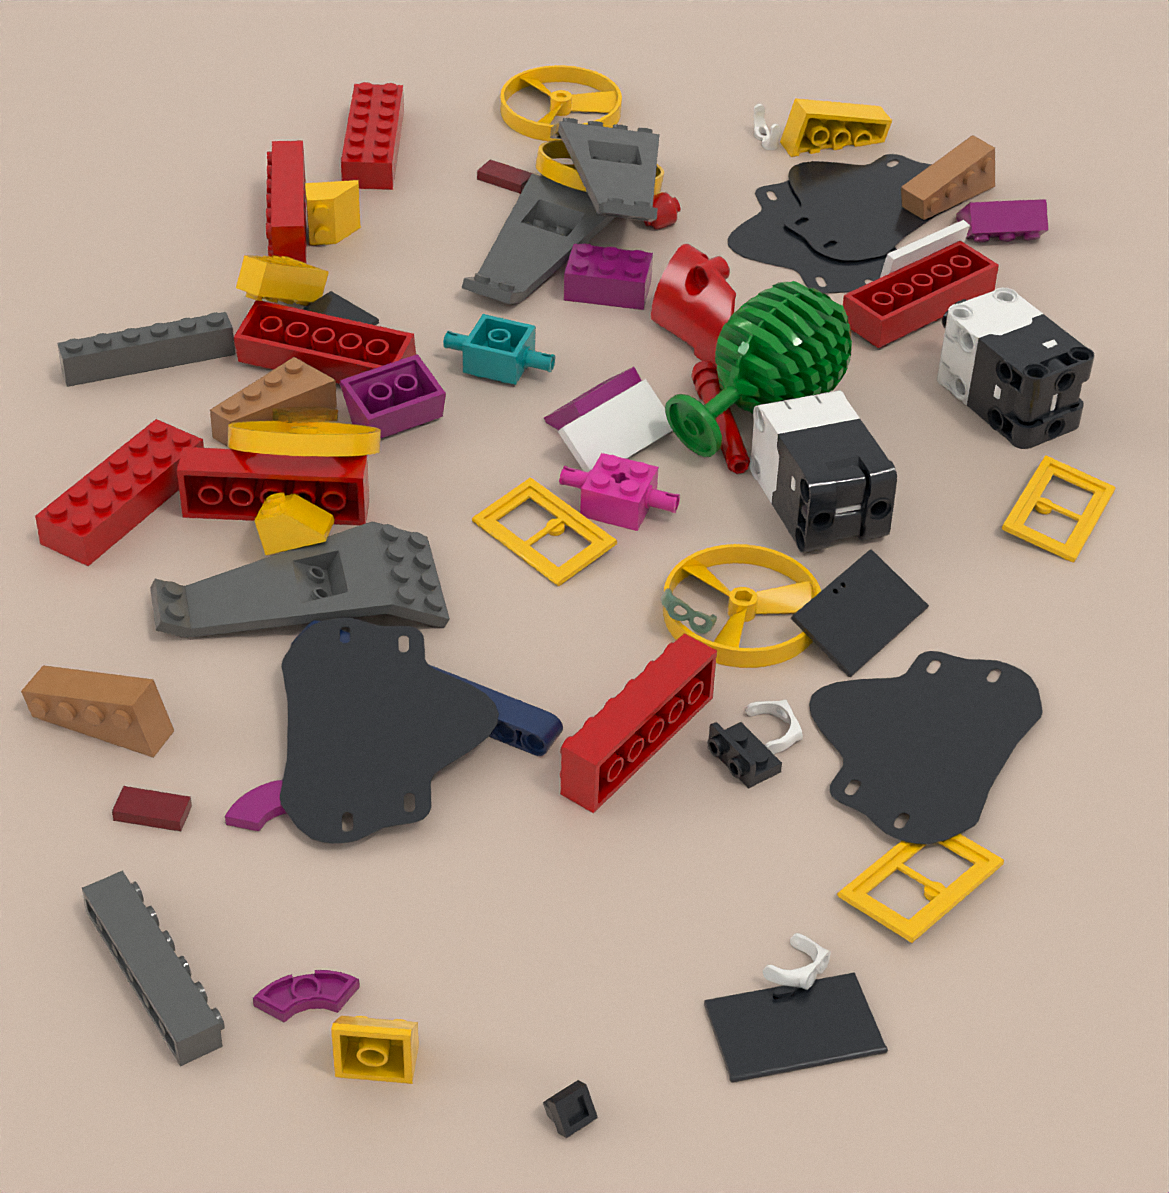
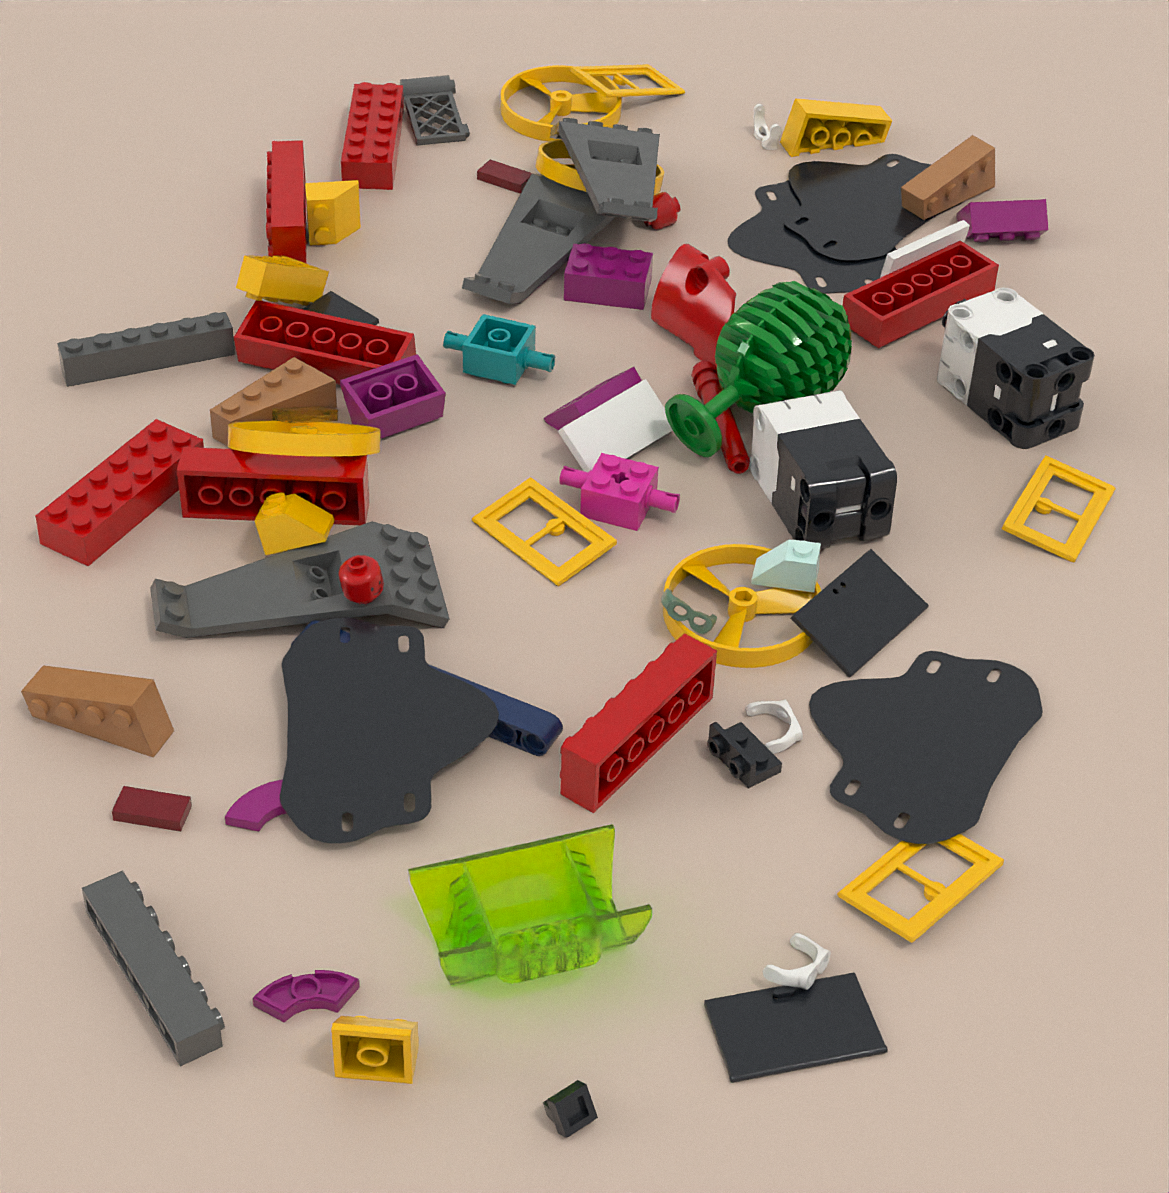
none -> red head [338,555,384,604]
none -> dark grey piece [400,75,470,146]
none -> clear neon green panel [408,824,652,987]
none -> yellow door [570,64,685,97]
none -> light aqua slope [751,539,821,593]

